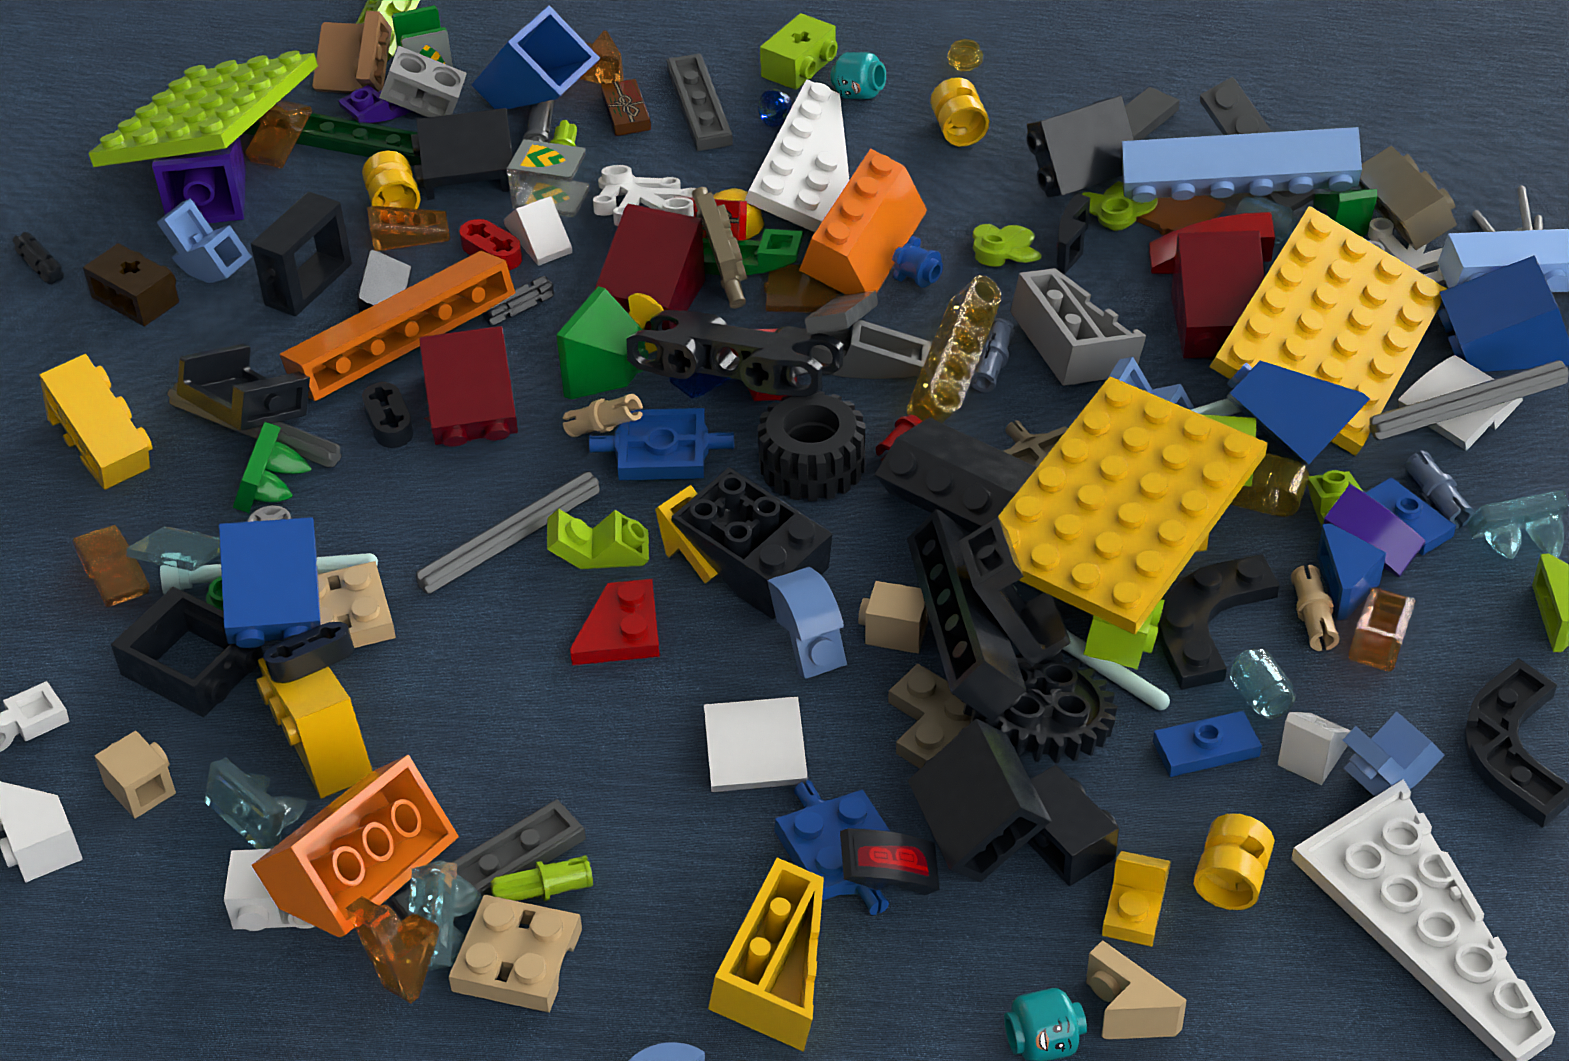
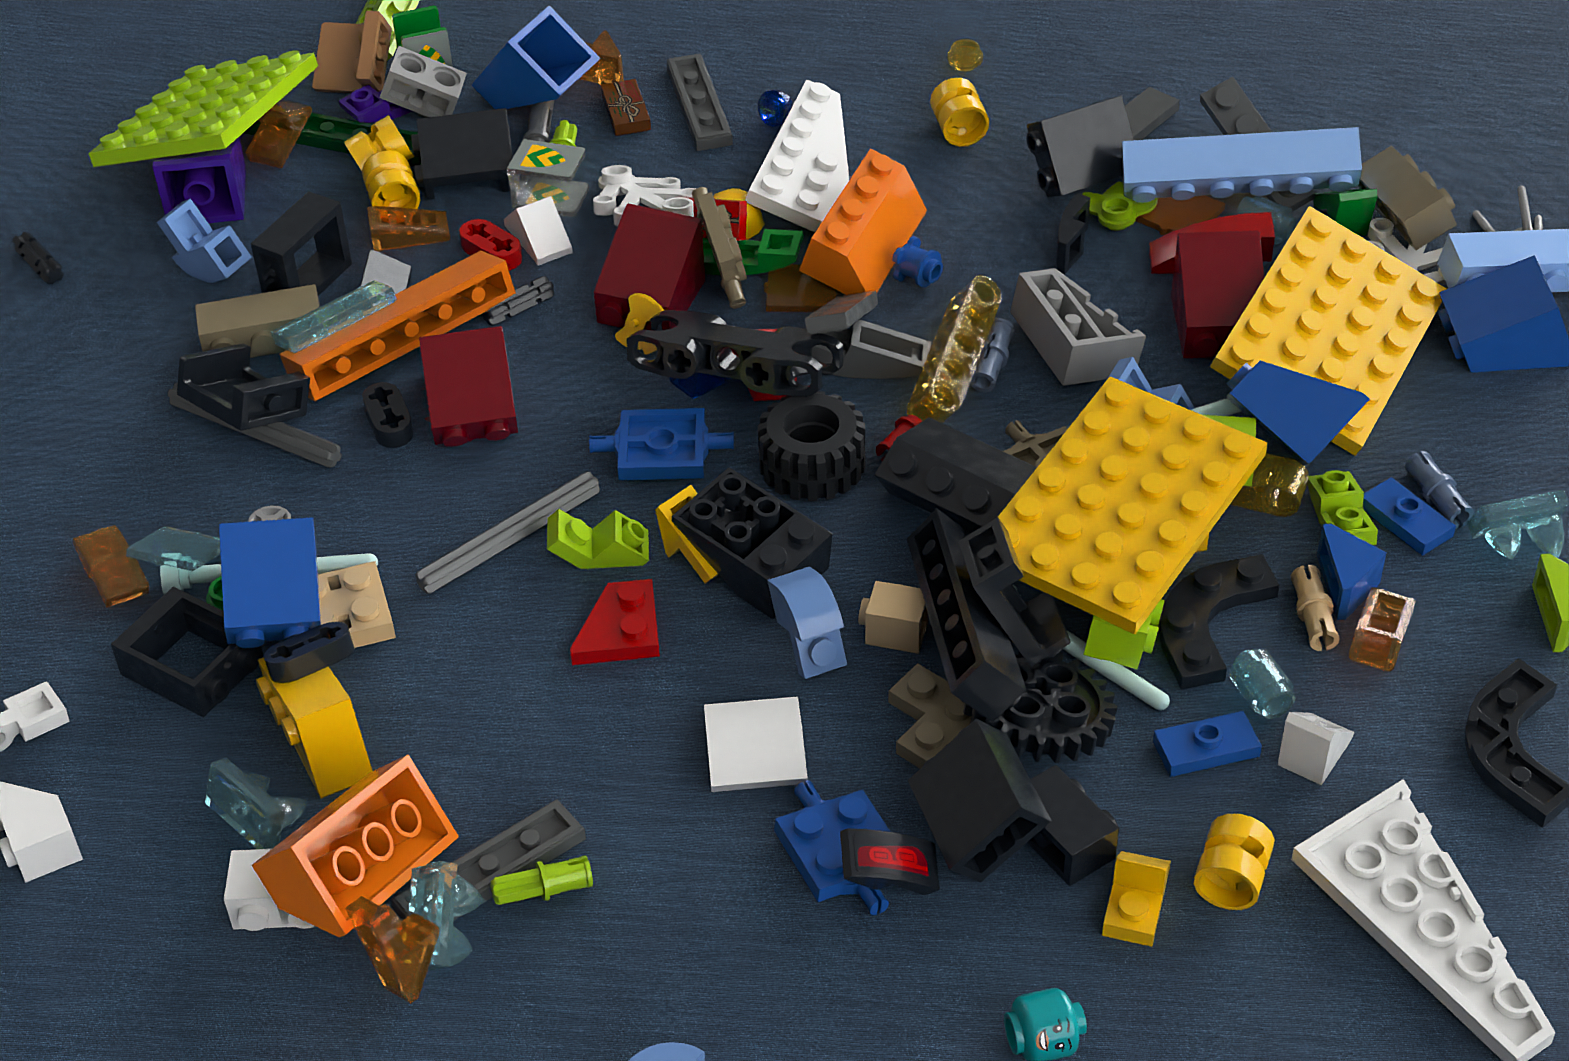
yellow wedge [39,354,153,490] -> none
dark brown brick [83,243,179,327] -> none
tan brick [94,730,176,819] -> none
green tile [233,422,312,513] -> none
tan brick [449,895,582,1013] -> none
green slope [556,286,649,399] -> none
tan pin [563,394,643,437] -> none
yellow wedge [708,858,824,1052] -> none
lime brick [760,13,838,90] -> none
teal head [830,52,886,99] -> none
lime plate [972,224,1042,267] -> none
tan slope [1086,940,1187,1039] -> none
dark purple slope [1324,484,1426,578] -> none
medium blue brick [1343,711,1445,796] -> none
axle [1369,360,1569,440] -> none
white slope [1398,355,1523,451] -> none
none -> dark tan brick [195,284,324,358]
none -> clear light blue tile [271,280,397,353]
none -> yellow wheel [344,115,414,171]

